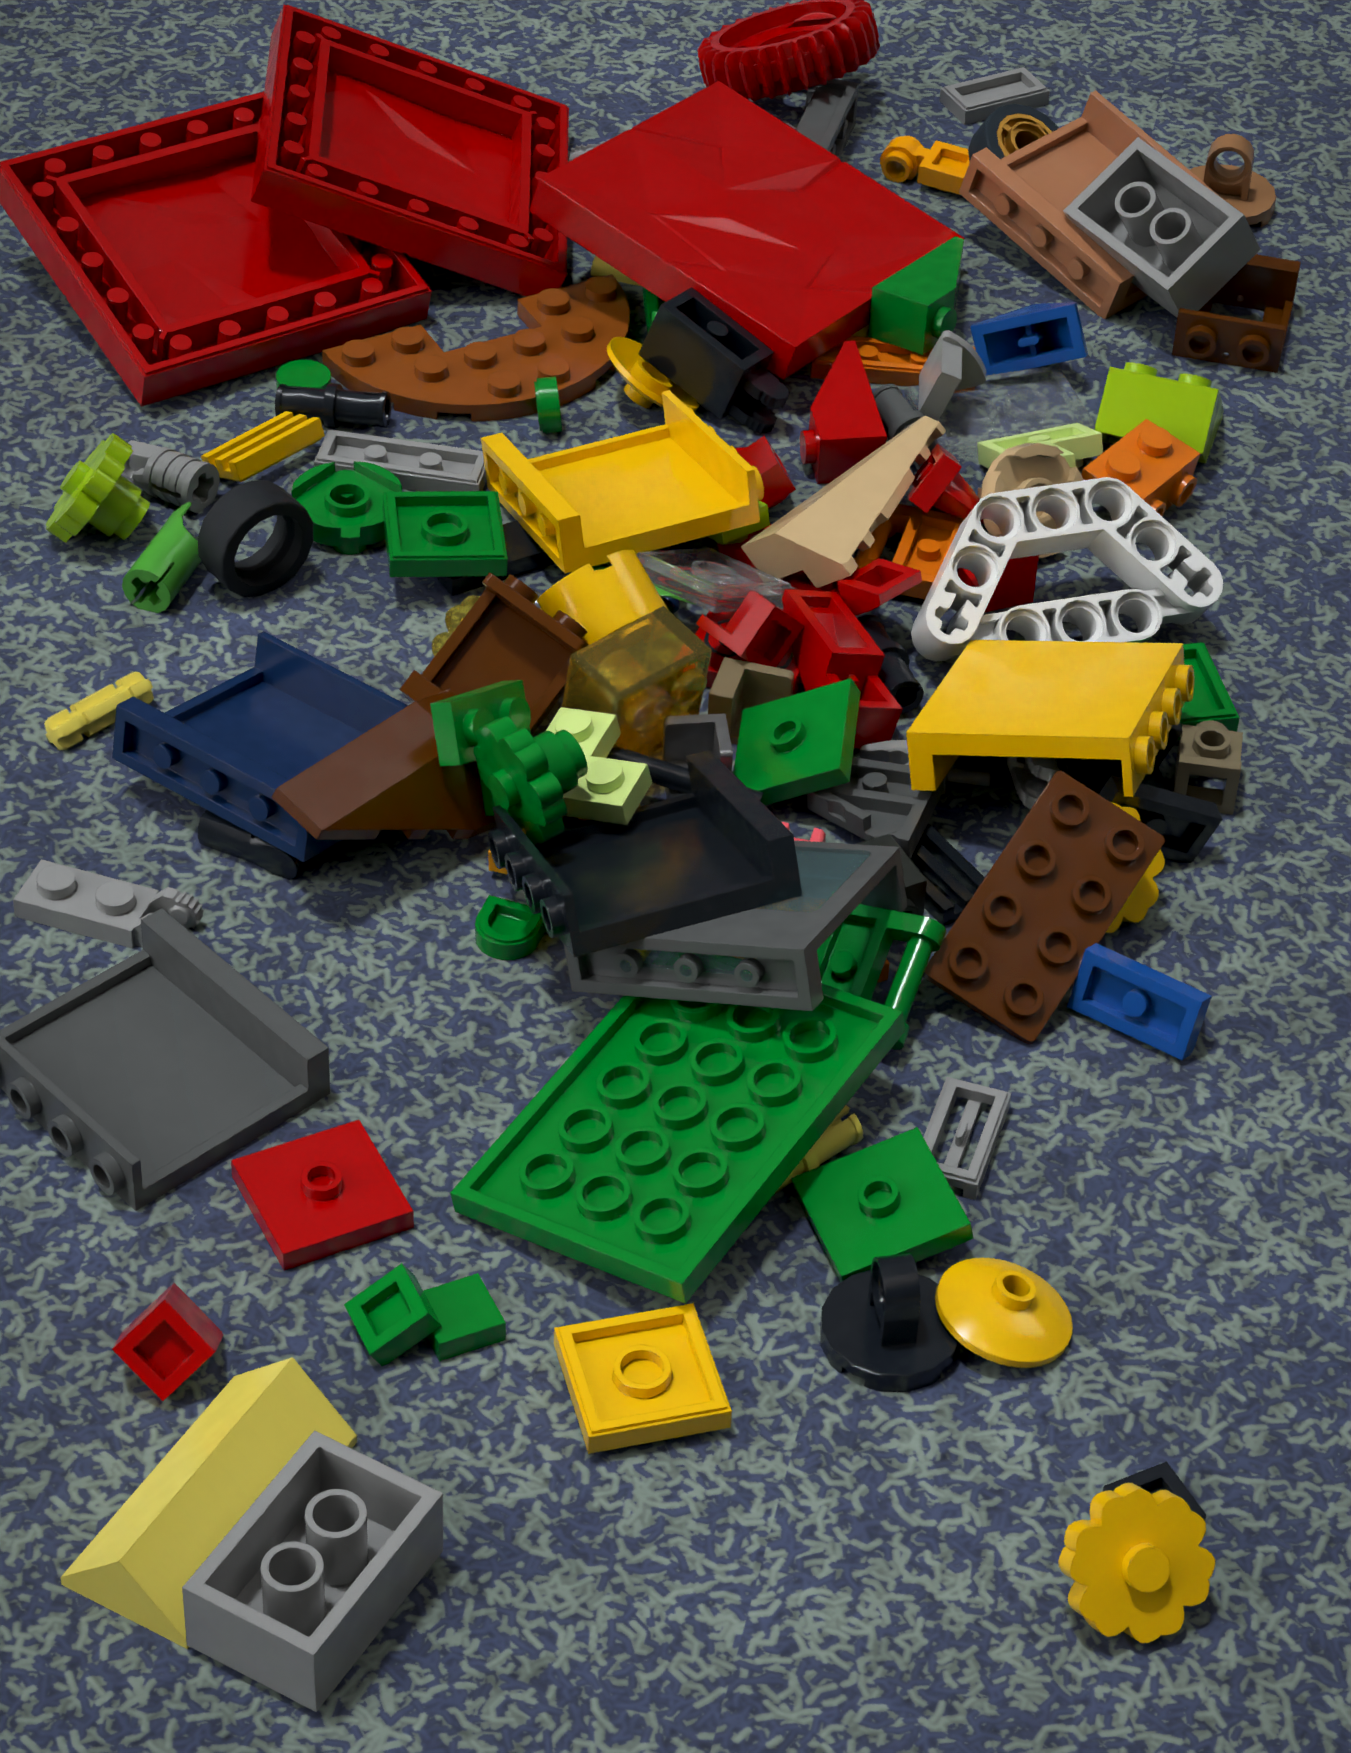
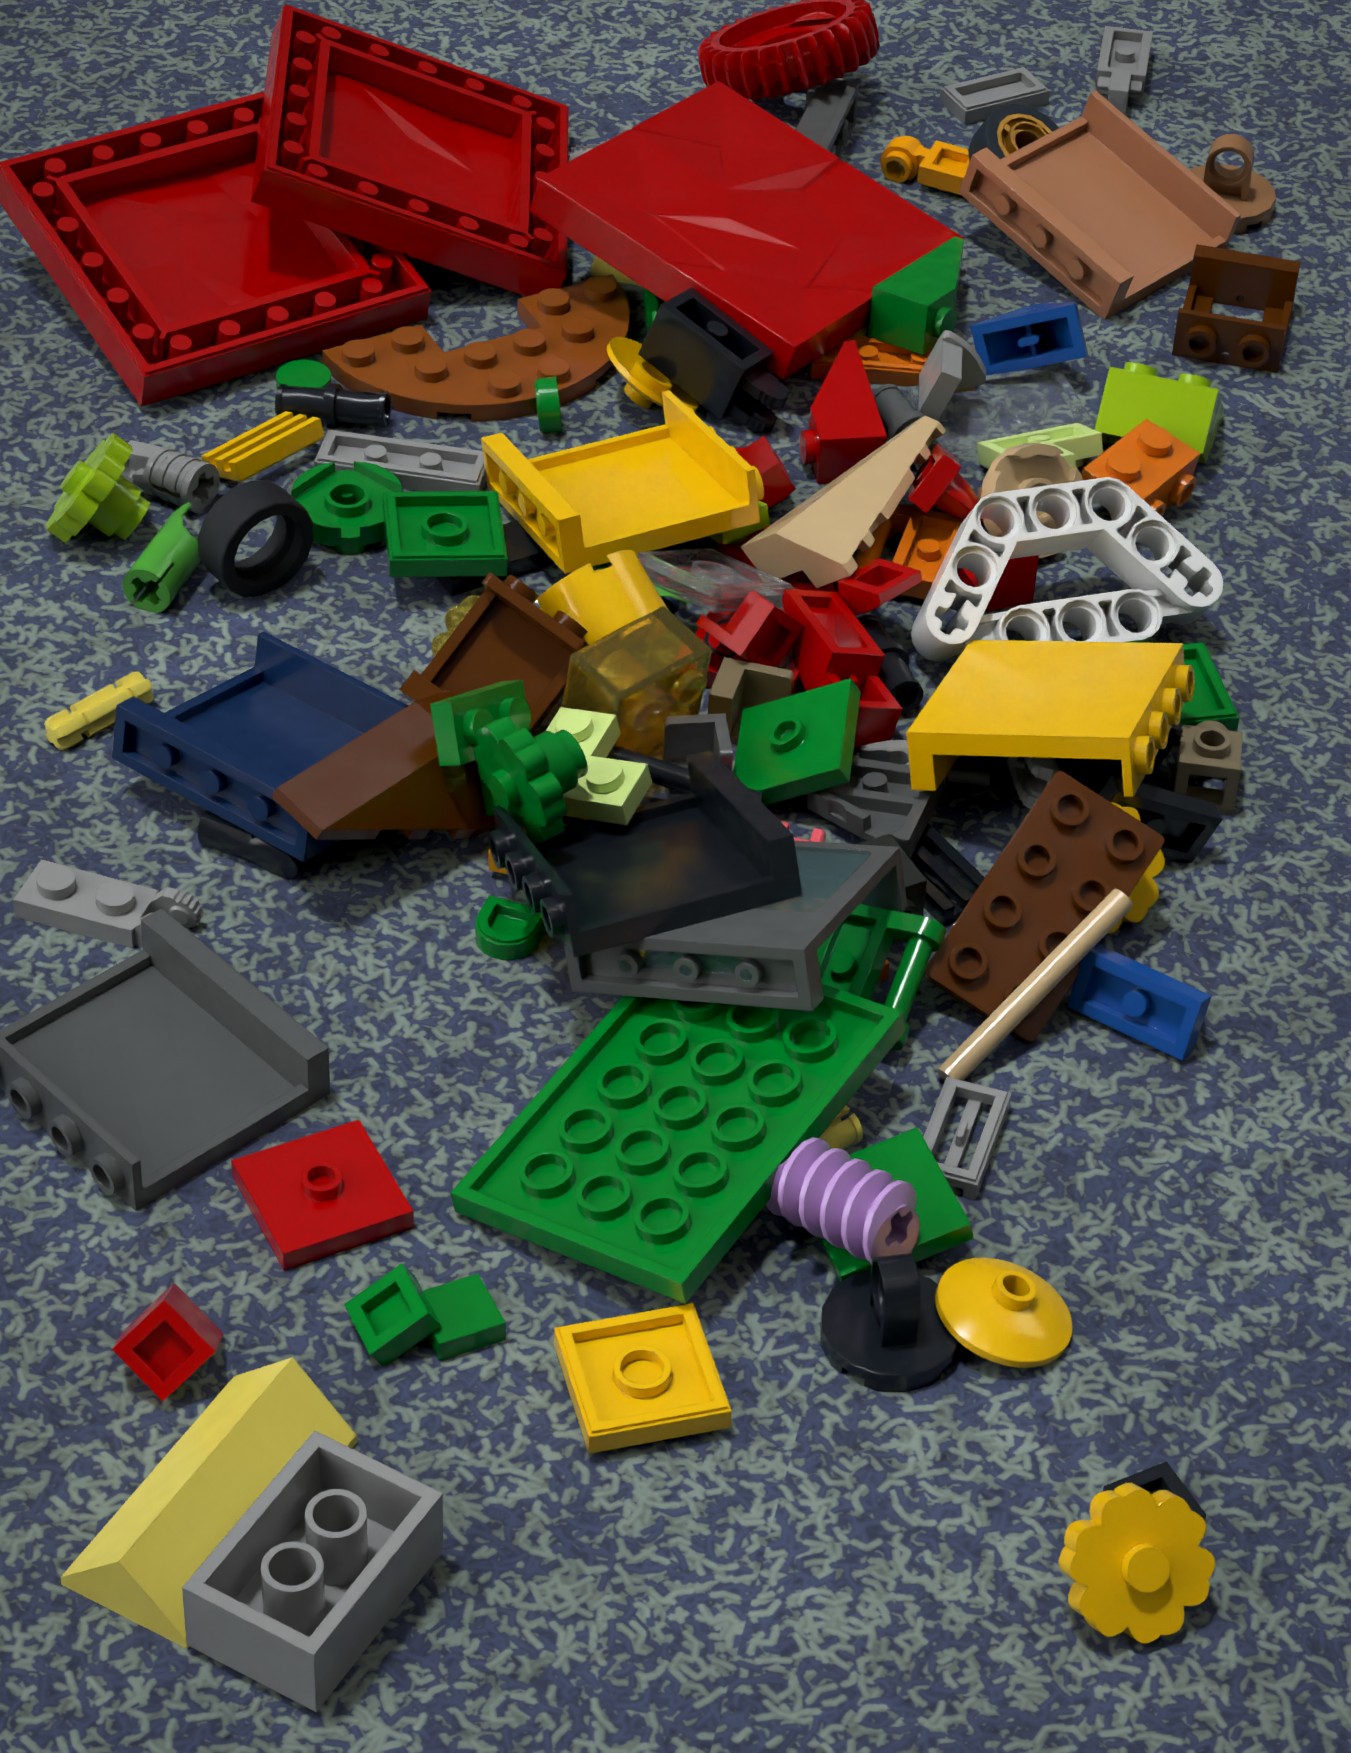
light grey brick [1063,137,1261,317] -> none
none -> lavender piece [766,1137,920,1265]
none -> tan bar [937,889,1133,1081]
none -> light grey hinge [1095,26,1153,115]

